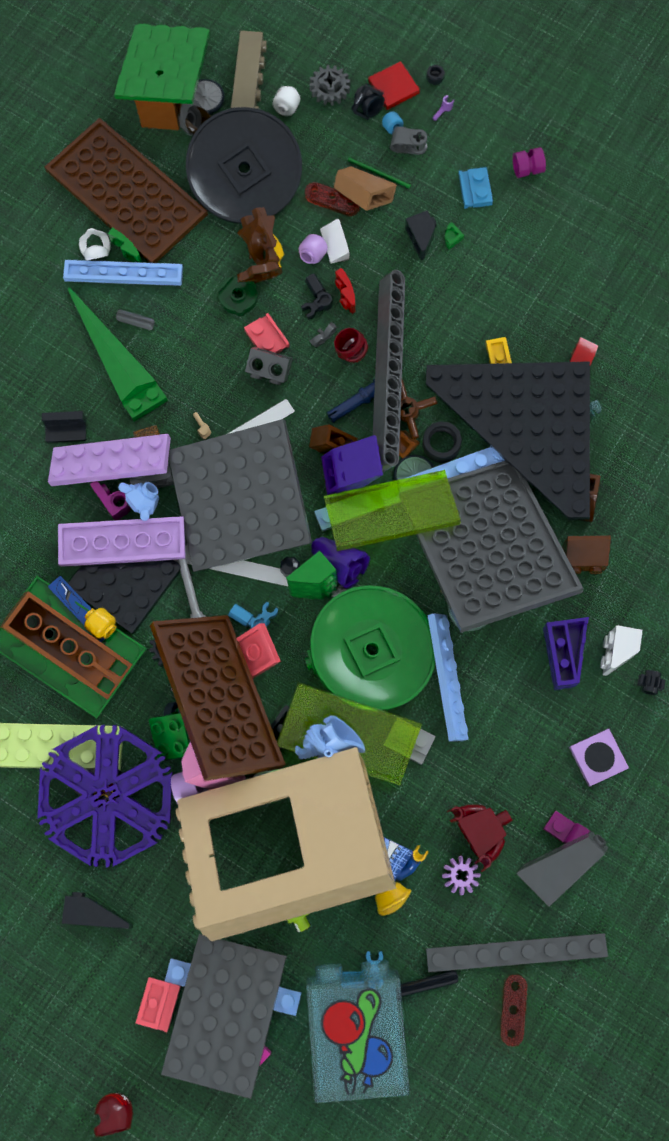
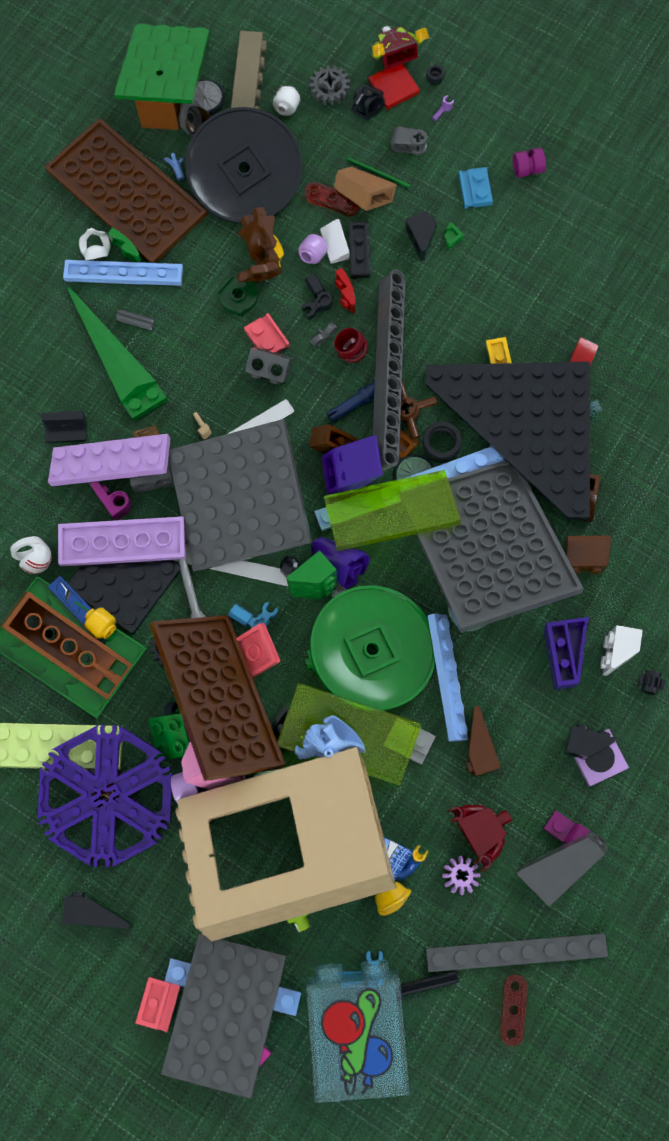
dark red helmet [93,1093,133,1137] -> none
light blue rock [118,482,159,521] -> none
dark azure piece [382,112,403,134] -> none
none -> white helmet [10,536,52,574]
none -> medium blue bar [164,153,185,181]
none -> black tile [349,222,370,279]
none -> dark red torso [372,26,429,69]
none -> reddish brown slope [465,705,501,778]
none -> black slope [564,724,616,760]

